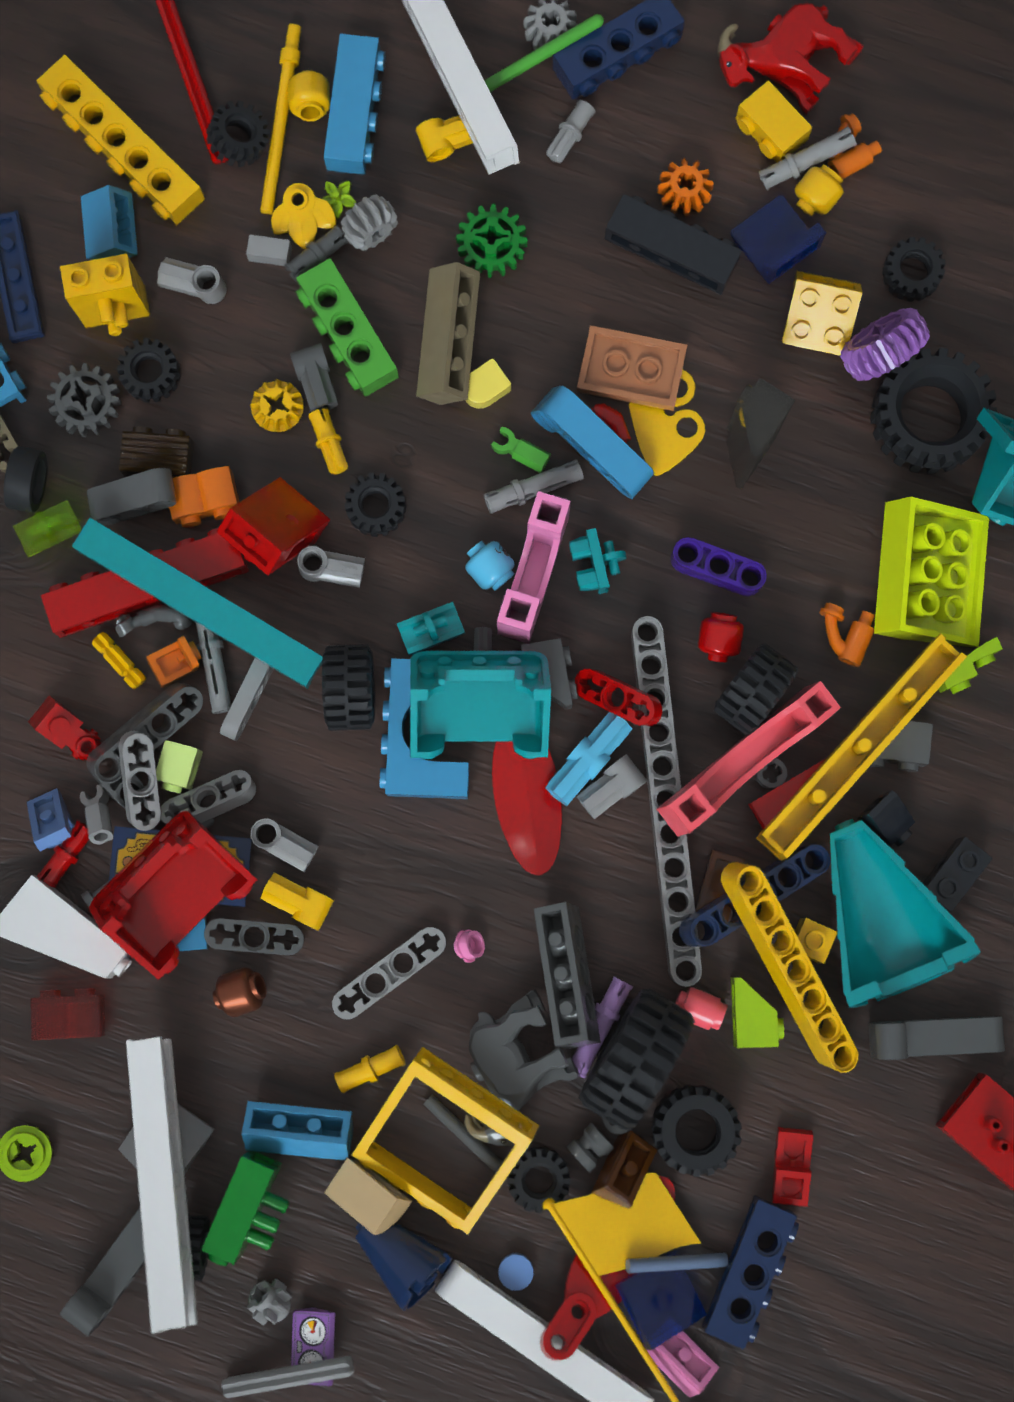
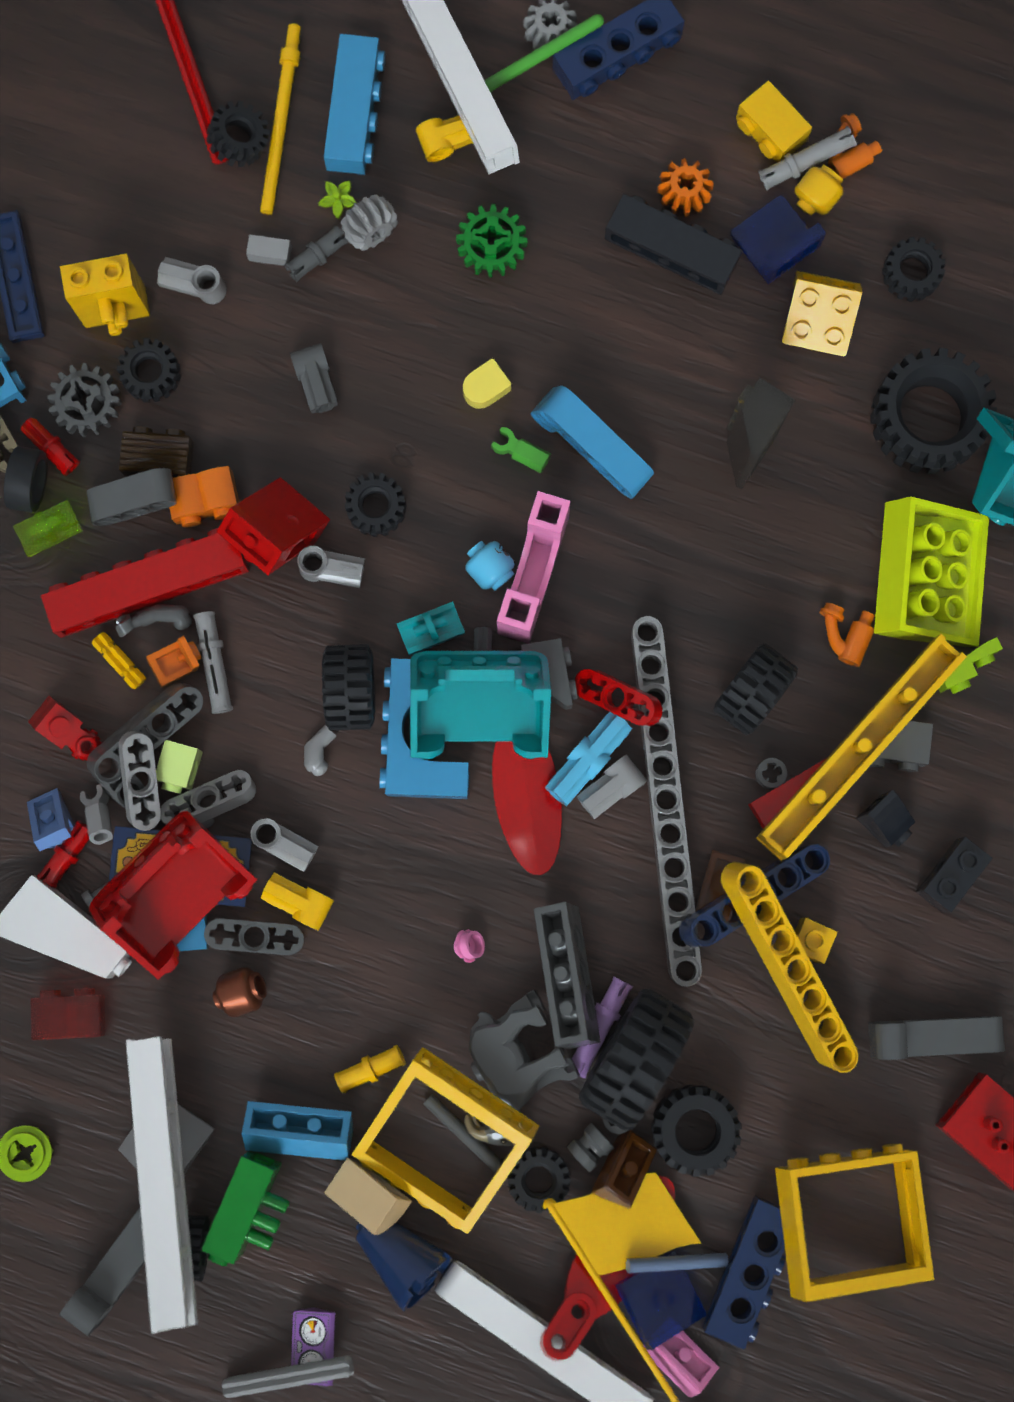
yellow brick [36,54,205,225] -> none
teal tile [72,518,323,689] -> none
dark azure brick [81,185,138,260] -> none
light grey beam [220,658,274,741] -> none
light grey gear [247,1279,292,1326] -> none
yellow gear [250,379,304,432] -> none
yellow plate [271,183,336,249] -> none
yellow head [288,70,331,122] -> none
bright green brick [295,258,399,397] -> none
yellow axle [308,408,348,475] -> none
light grey beam [332,927,446,1019] -> none
dark tan brick [416,262,480,405] -> none
light grey pin [483,459,584,514] -> none
medium blue tile [499,1253,533,1291] -> none
light grey axle [546,100,595,163] -> none
teal hips [569,528,627,594] -> none
nougat plate [577,325,687,411] -> none
red arm [591,403,631,443] -> none
yellow piece [628,369,705,476] -> none
coral arch [657,681,841,836] -> none
dark purple beam [671,537,767,597] -> none
coral brick [675,986,728,1030] -> none
red head [698,612,744,663] -> none
red animal [717,3,864,115] -> none
lime slope [731,977,784,1048] -> none
red slope [772,1127,814,1207] -> none
teal cone [830,819,981,1008] -> none
medium lavender gear [840,308,930,381] -> none
none -> red axle [20,418,80,476]
none -> light grey arm [304,725,337,776]
none -> yellow window [775,1144,934,1302]

